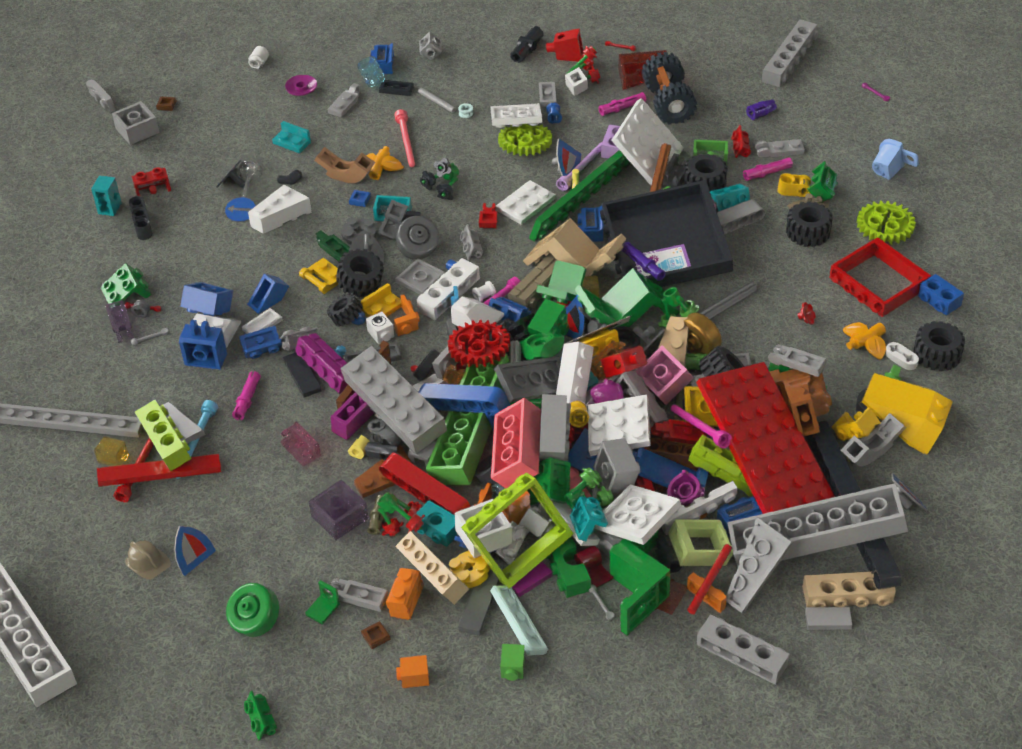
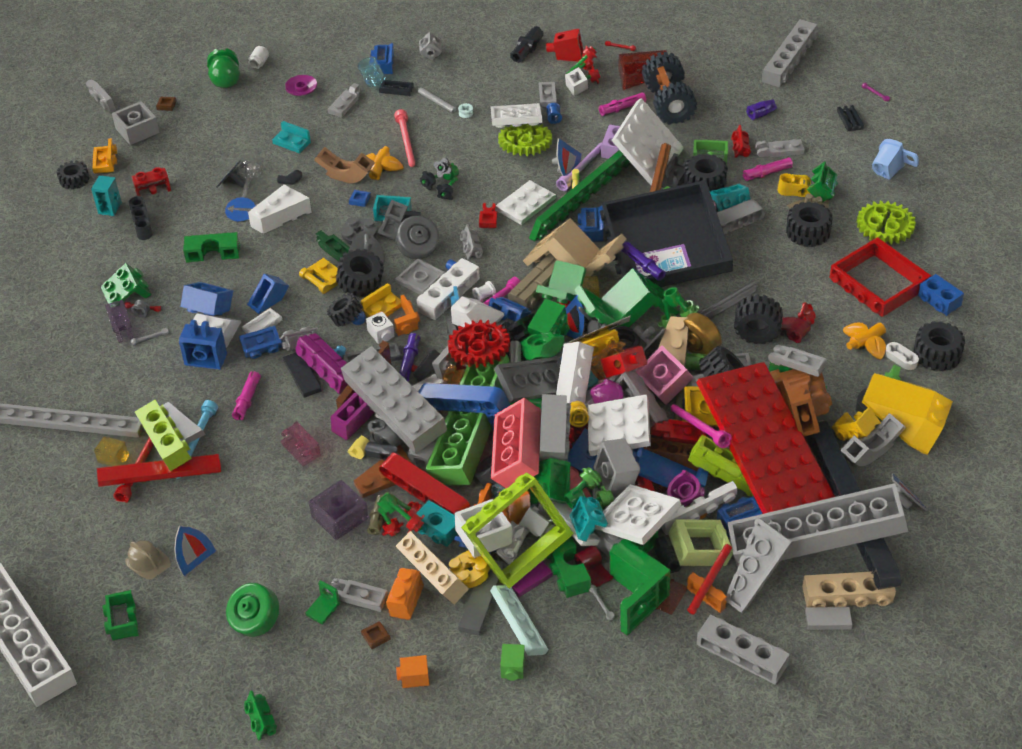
none -> black tyre [57,160,90,189]
none -> light orange bracket [92,138,117,174]
none -> green window [102,590,139,641]
none -> green arch [183,232,240,263]
none -> green tile [207,48,240,88]
none -> dark purple pin [399,333,421,382]
none -> black tyre [734,294,783,344]
none -> dark red panel [781,317,811,343]
none -> black tile [837,105,864,132]

